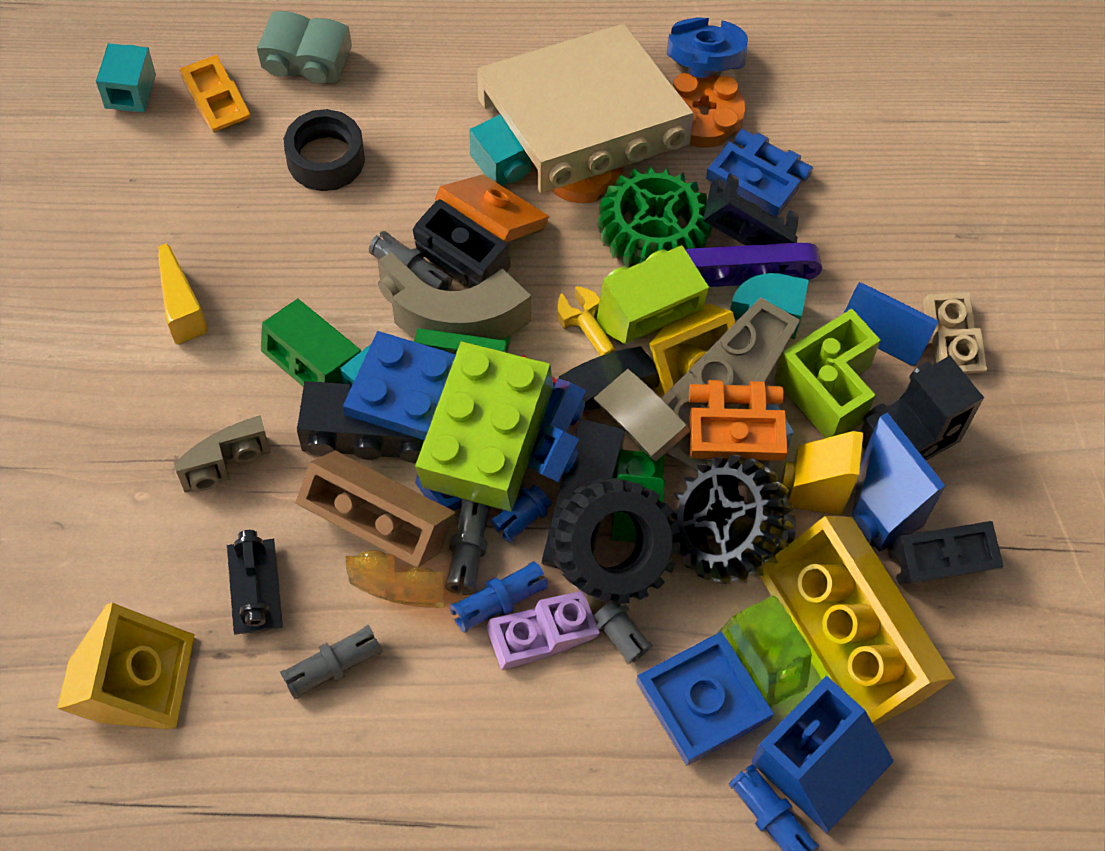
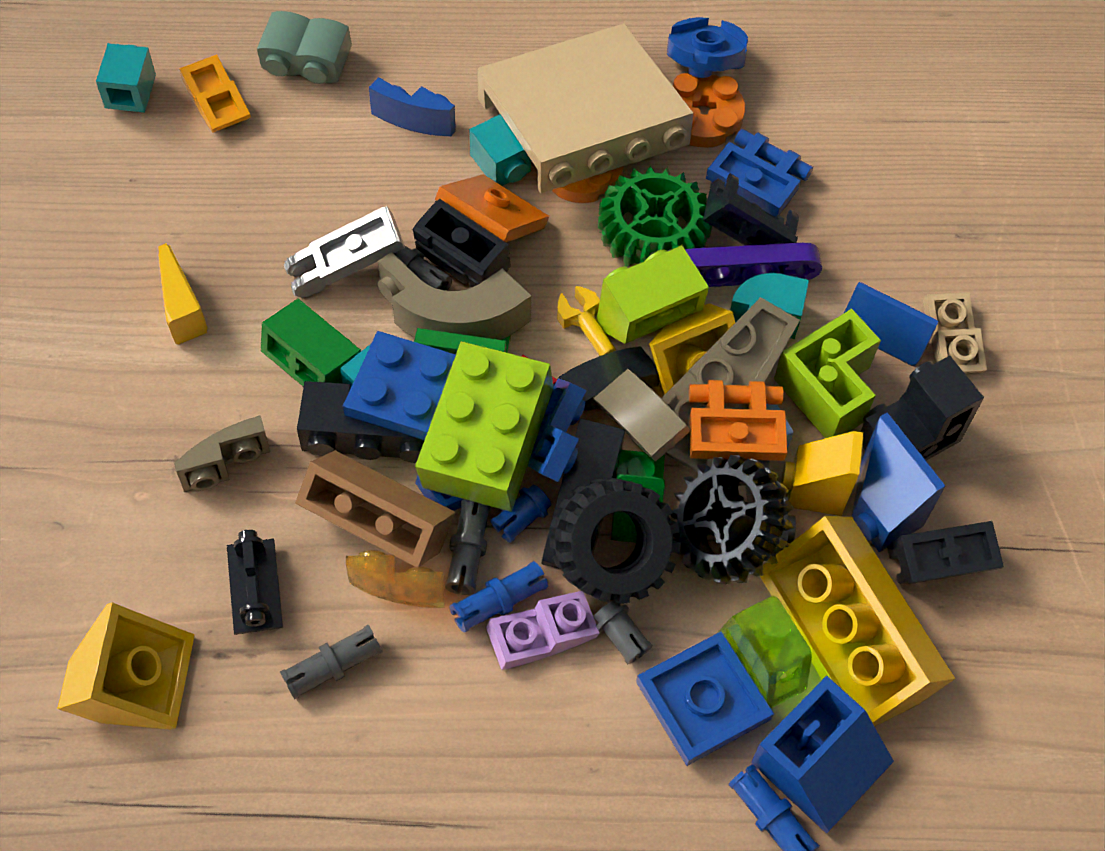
black tyre [283,109,365,191] -> none
none -> hinge [284,207,405,298]
none -> blue slope [369,77,456,137]

